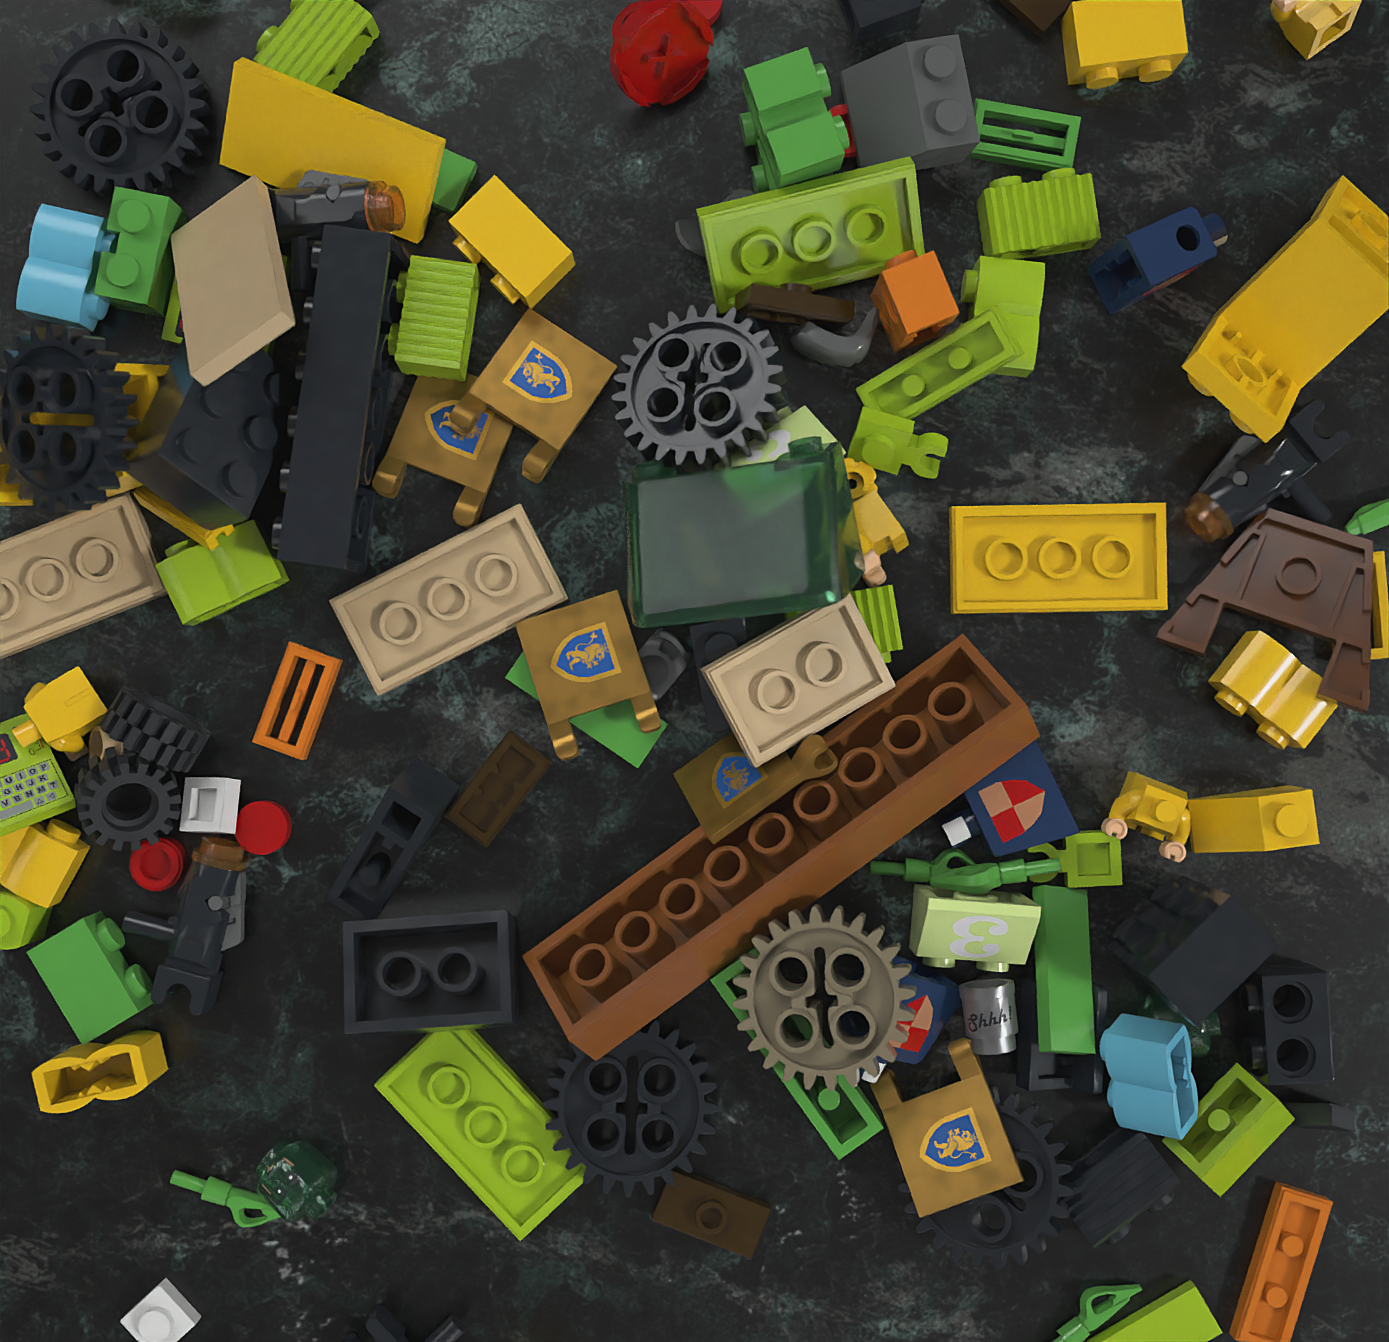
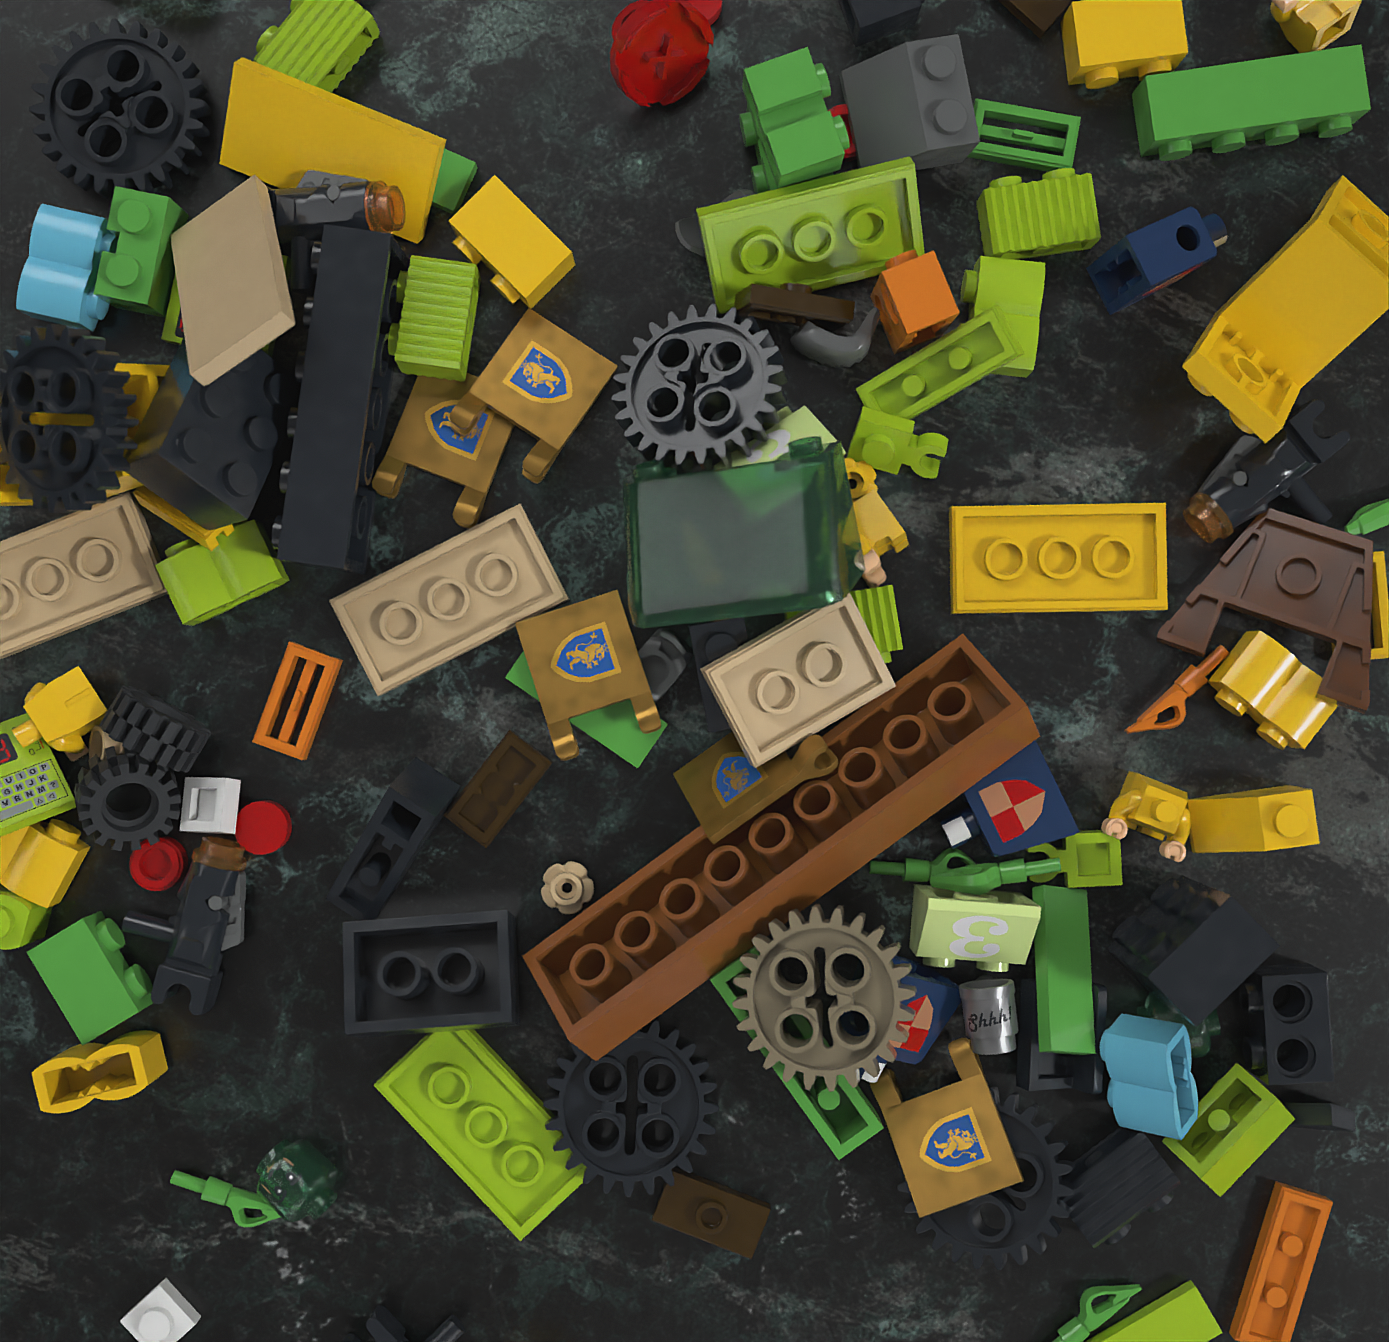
none -> tan plate [541,861,594,914]
none -> orange hand [1124,645,1230,734]
none -> bright green brick [1132,44,1371,161]

